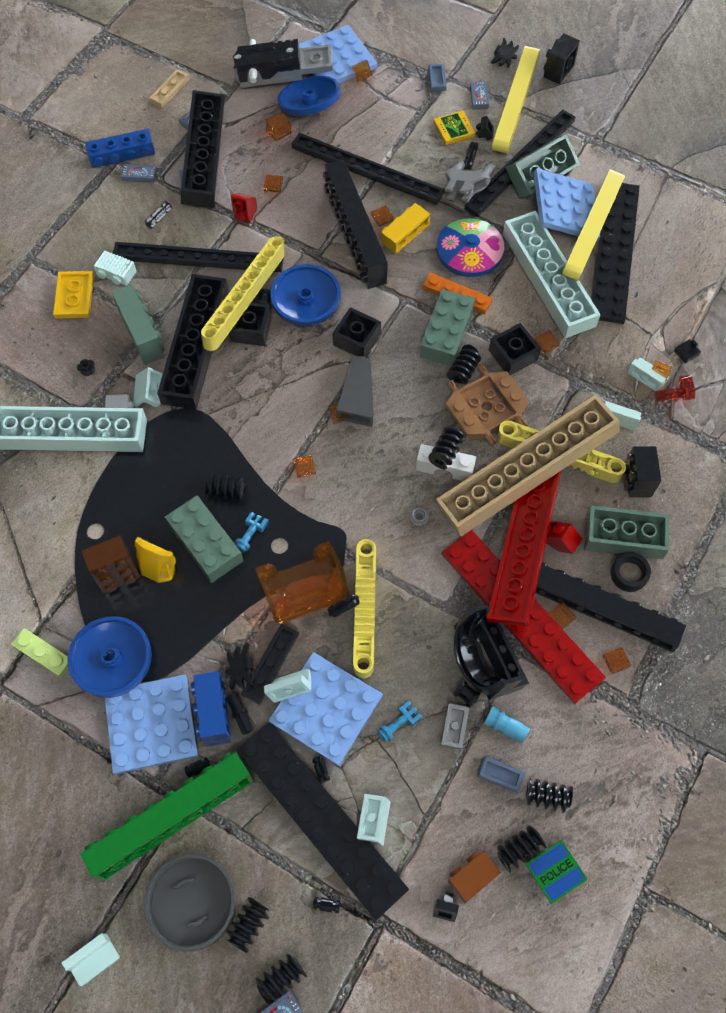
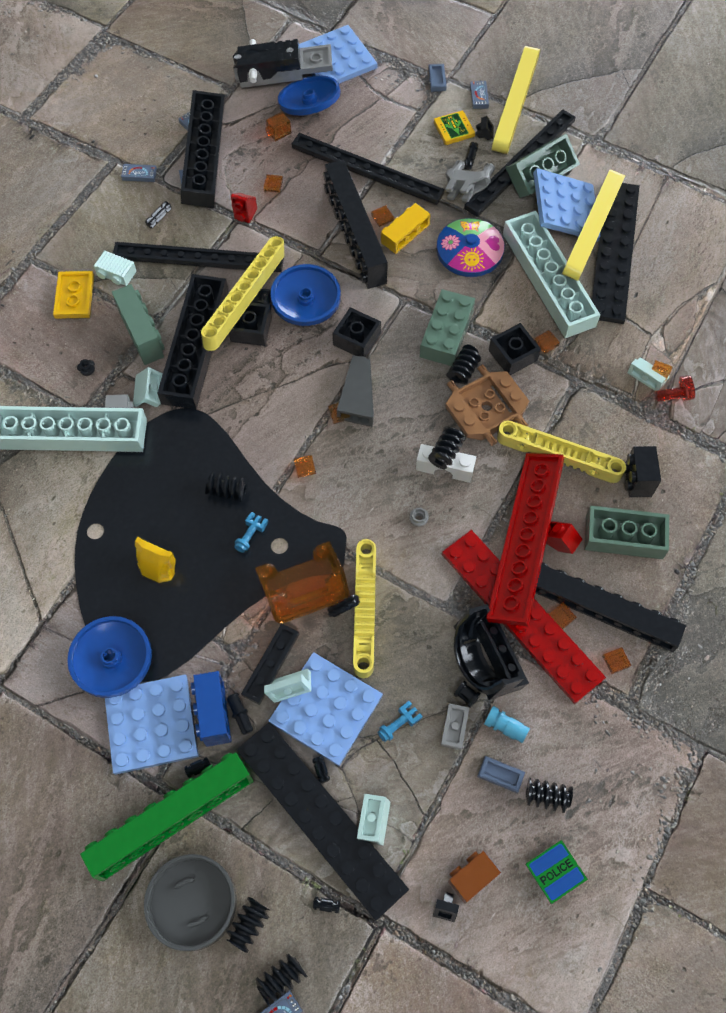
yellowish green plate [11,628,68,678] -> none
light aqua panel [62,933,120,986] -> none
reddish brown brick [82,535,141,593] -> none
blue brick [85,128,155,168] -> none
tan tile [149,69,190,108] -> none
sand green brick [165,496,244,583] -> none
black piece [225,643,254,690] -> none
clear orange tile [352,60,372,82] -> none
orange plate [423,272,493,315] -> none
tan brick [436,394,620,537] -> none
black piece [491,38,519,68] -> none
black piece [497,825,546,873] -> none
black brick [543,33,580,85] -> none
light aqua panel [605,401,641,431] -> none
black tyre [611,552,651,592] -> none
black tile [674,339,701,364] -> none

